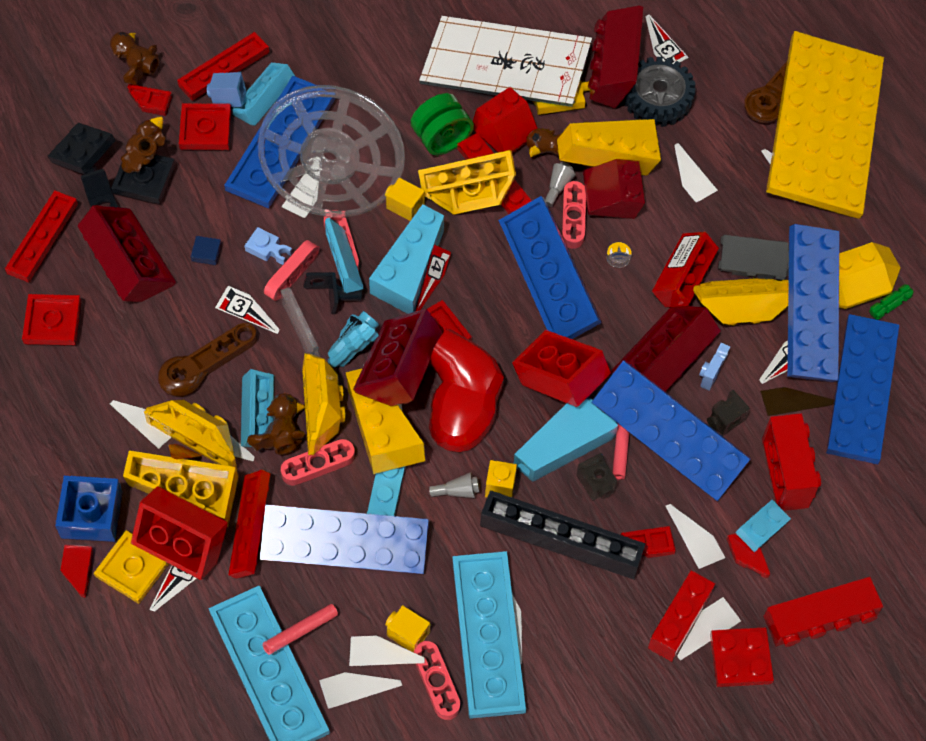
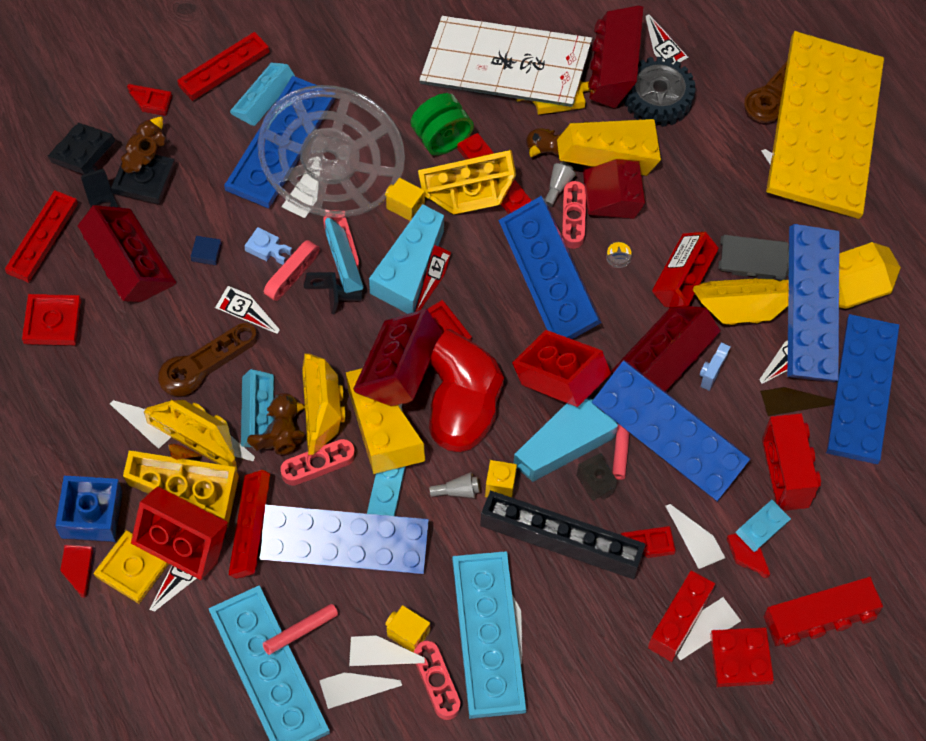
reddish brown animal [110,32,159,85] -> none
red plate [179,103,231,150] -> none
medium blue brick [207,72,246,107] -> none
clear tile [281,287,320,357] -> none
medium azure rock [328,311,379,368] -> none
red slope [473,87,537,153] -> none
white sticker [674,143,718,203] -> none
clear smoke brick [707,390,750,436] -> none
green axle [869,284,914,320] -> none

